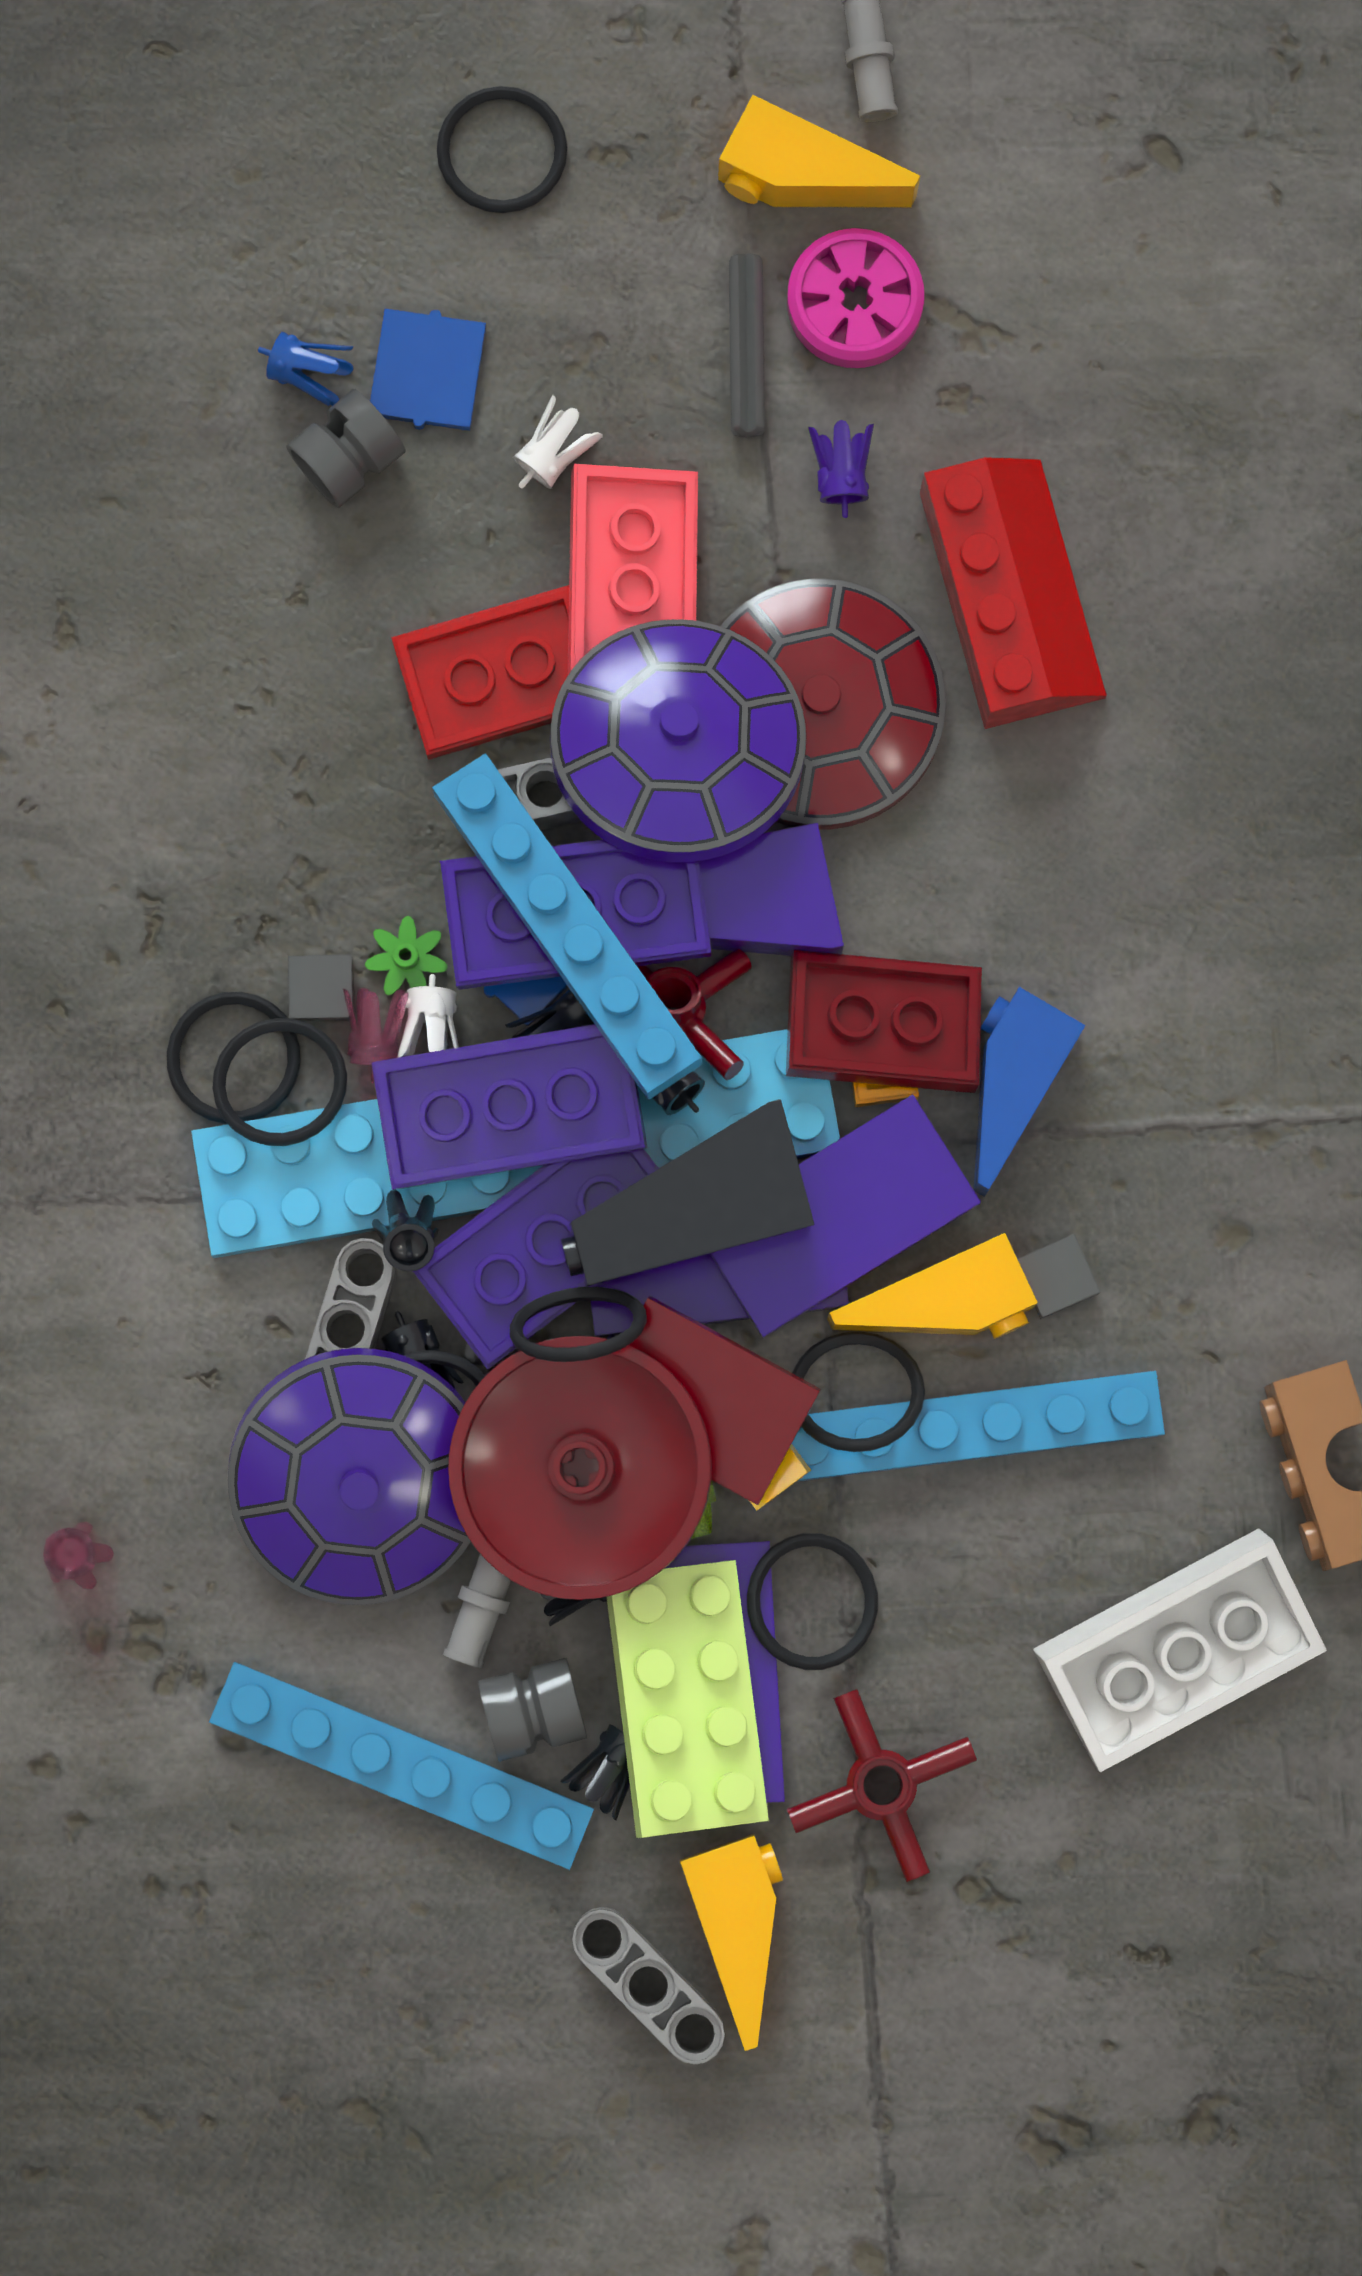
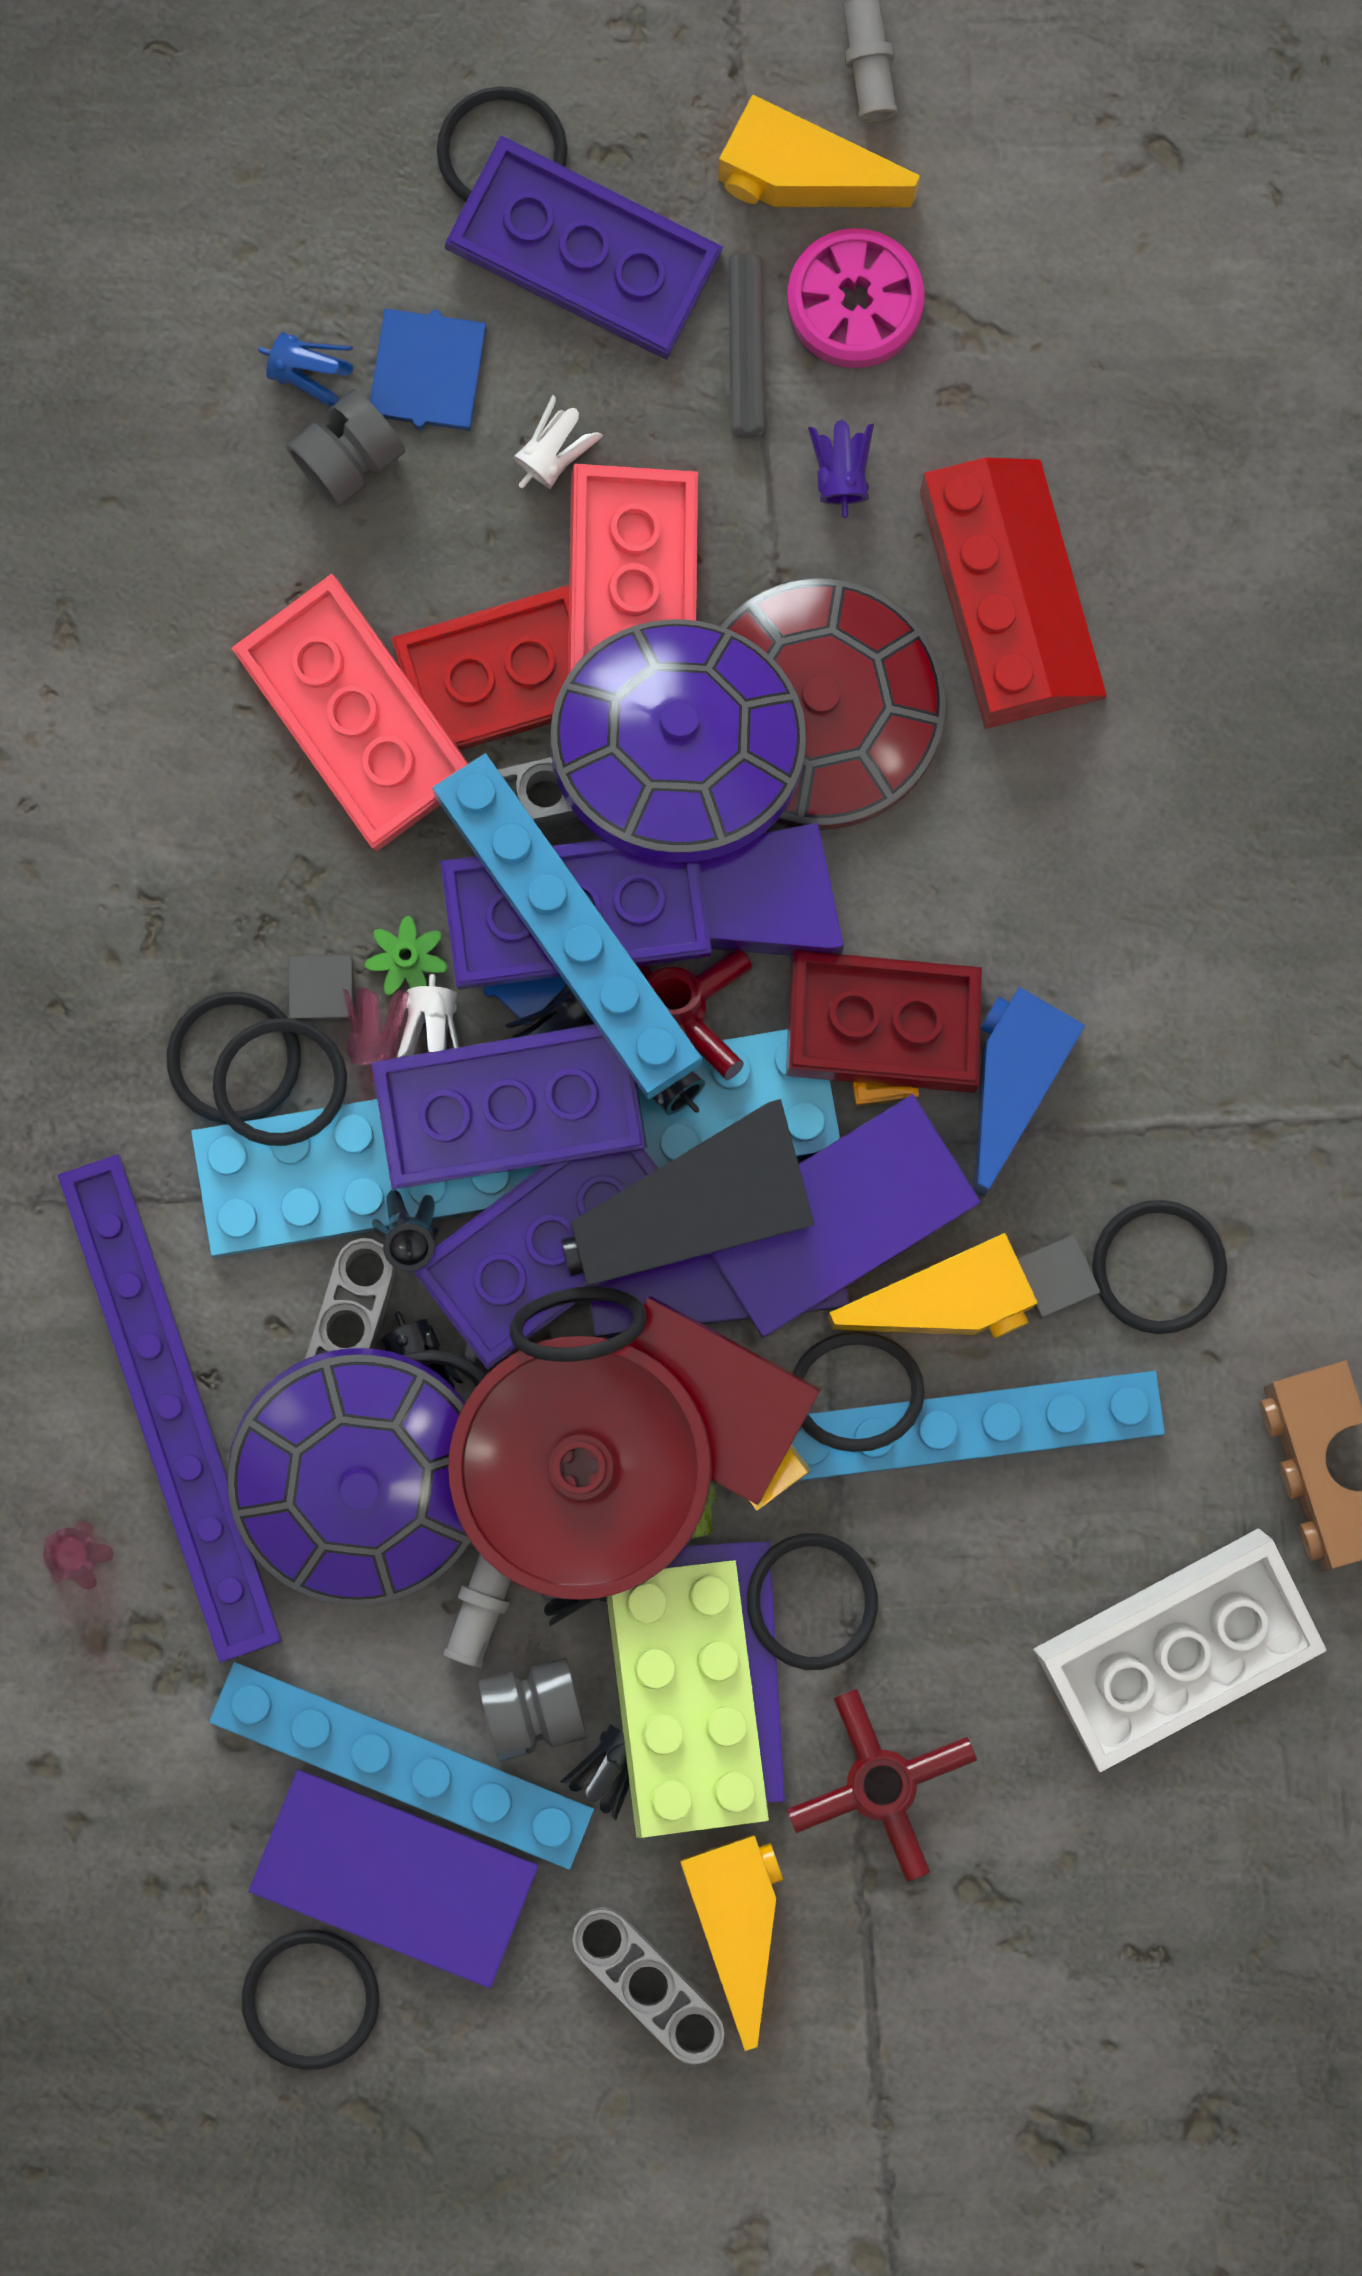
none -> dark purple plate [58,1154,283,1663]
none -> coral tile [231,574,469,852]
none -> black tyre [242,1930,380,2070]
none -> dark purple tile [248,1769,539,1989]
none -> dark purple tile [445,135,723,360]
none -> black tyre [1092,1200,1227,1334]

